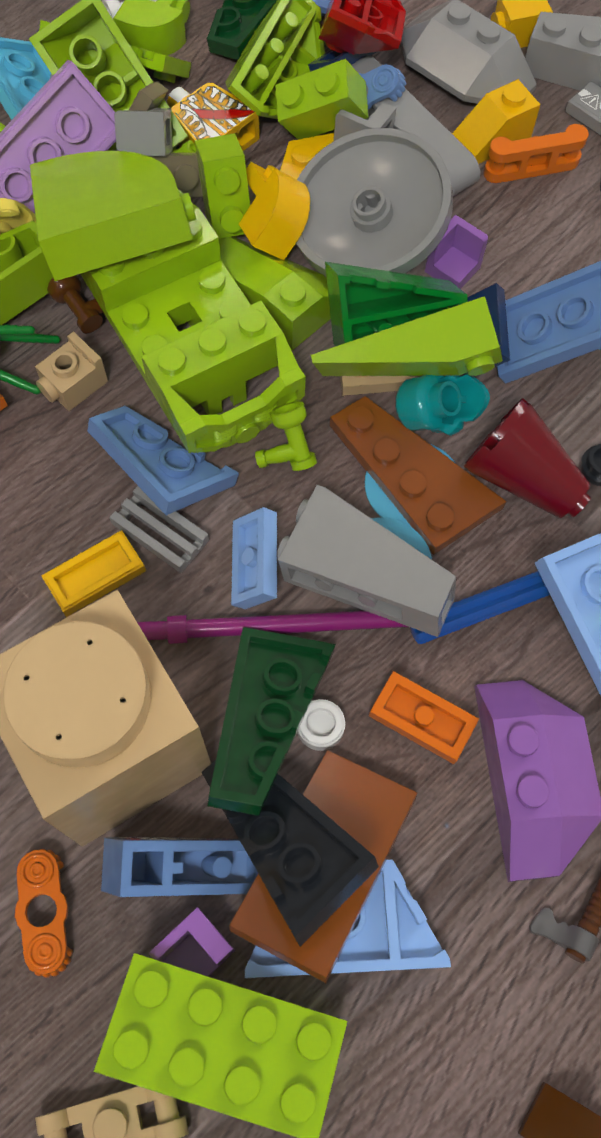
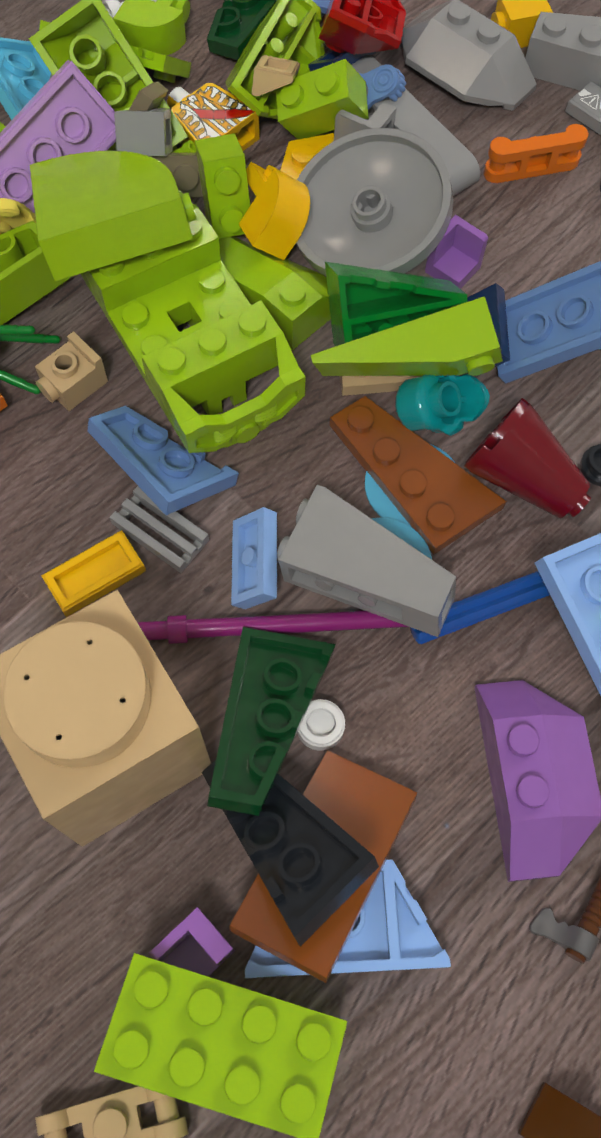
orange piece [15,848,73,978] -> none
reddish brown piece [47,275,104,334] -> none
medium blue slope [101,837,258,897] -> none
lime piece [255,401,317,471] -> none
orange plate [369,671,479,765] -> none
yellow slope [452,79,541,164] -> none
none -> tan slope [252,55,300,96]

